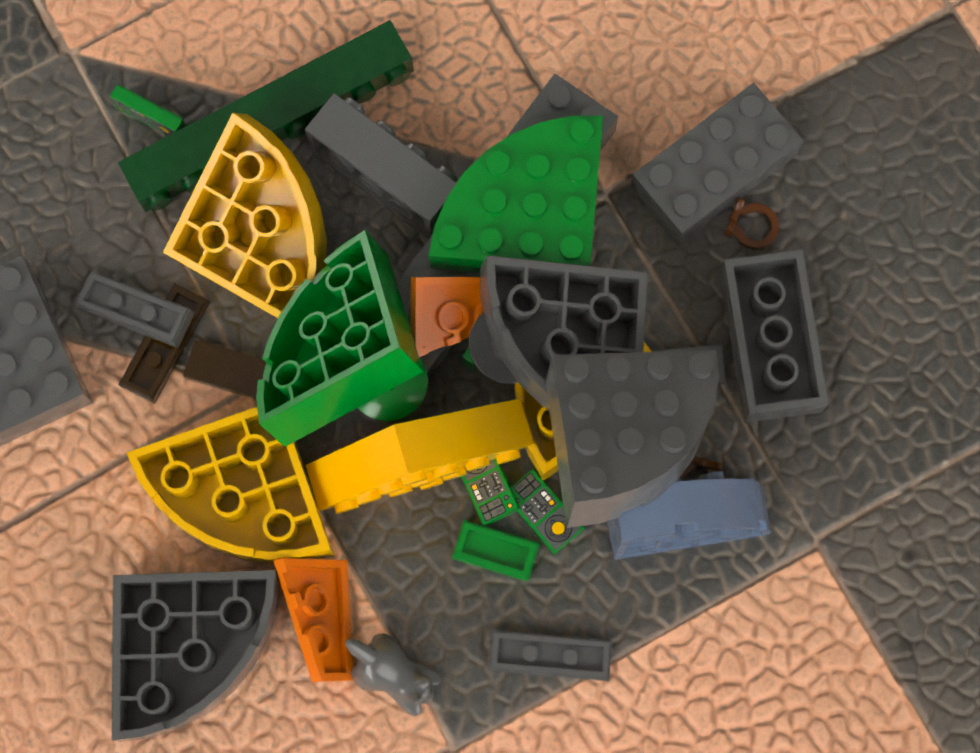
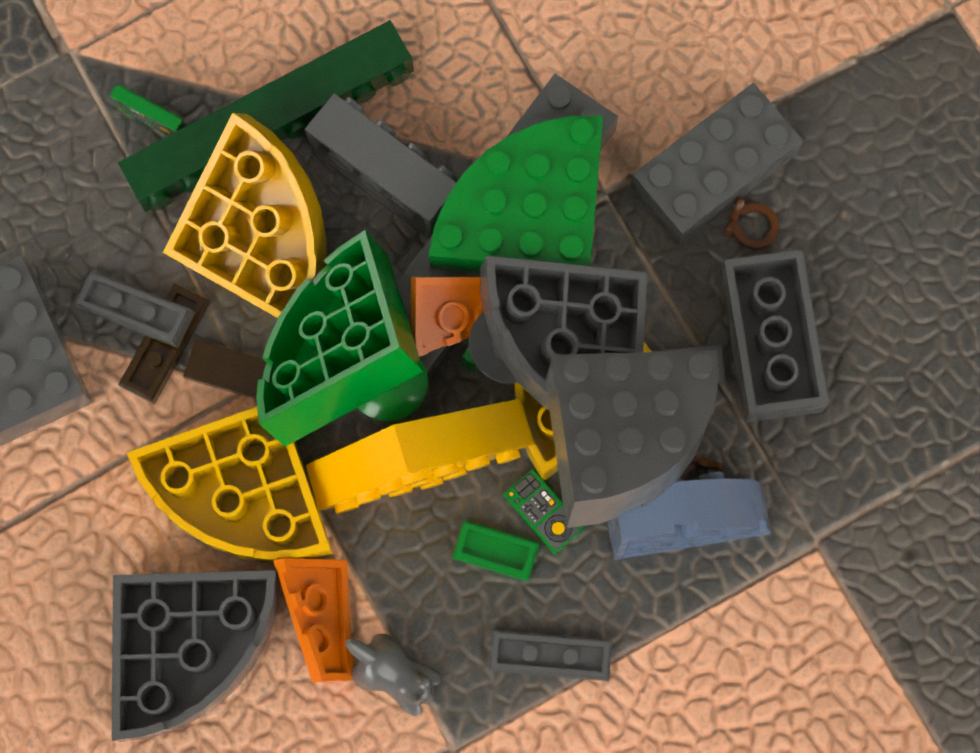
tile [461,459,521,526] -> none

